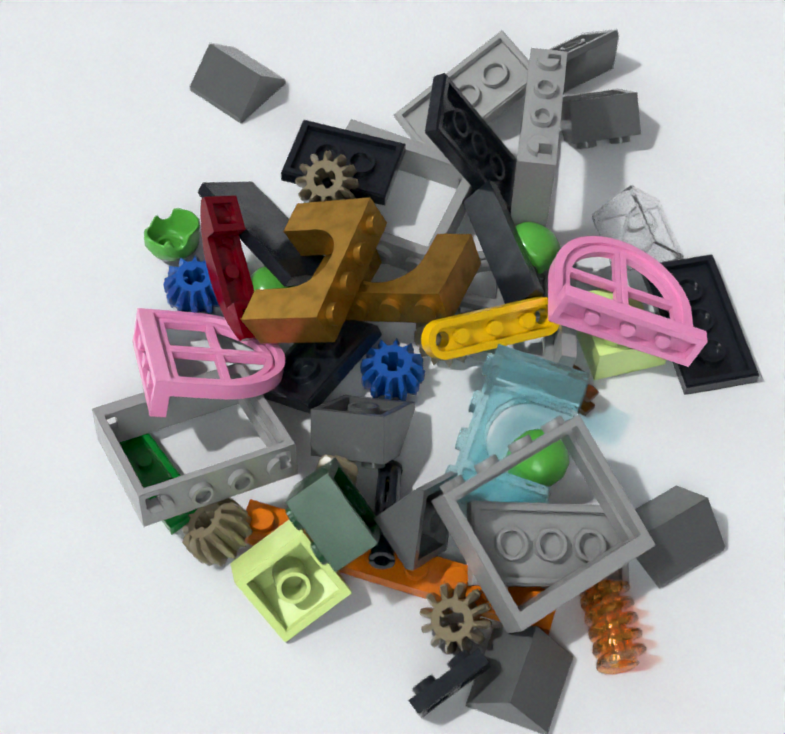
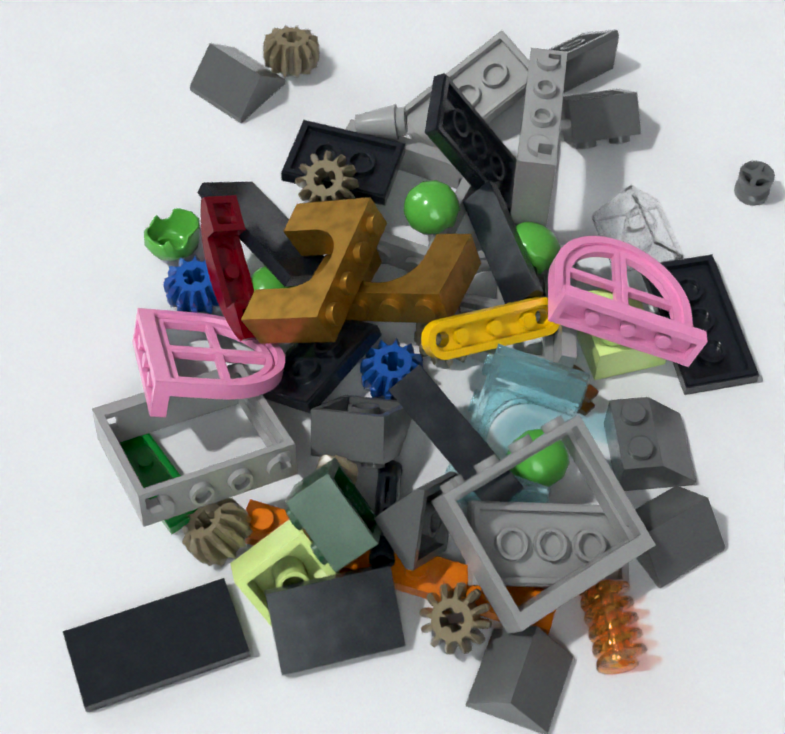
black plate [408,648,490,718] -> none
none -> black tile [63,578,250,713]
none -> dark tan gear [263,25,320,78]
none -> black tile [264,562,406,675]
none -> light grey cone [355,104,408,140]
none -> black tile [389,364,524,502]
none -> bright green hair [404,180,461,235]
none -> dark grey slope [604,397,696,491]
none -> dark grey wheel [734,160,775,206]

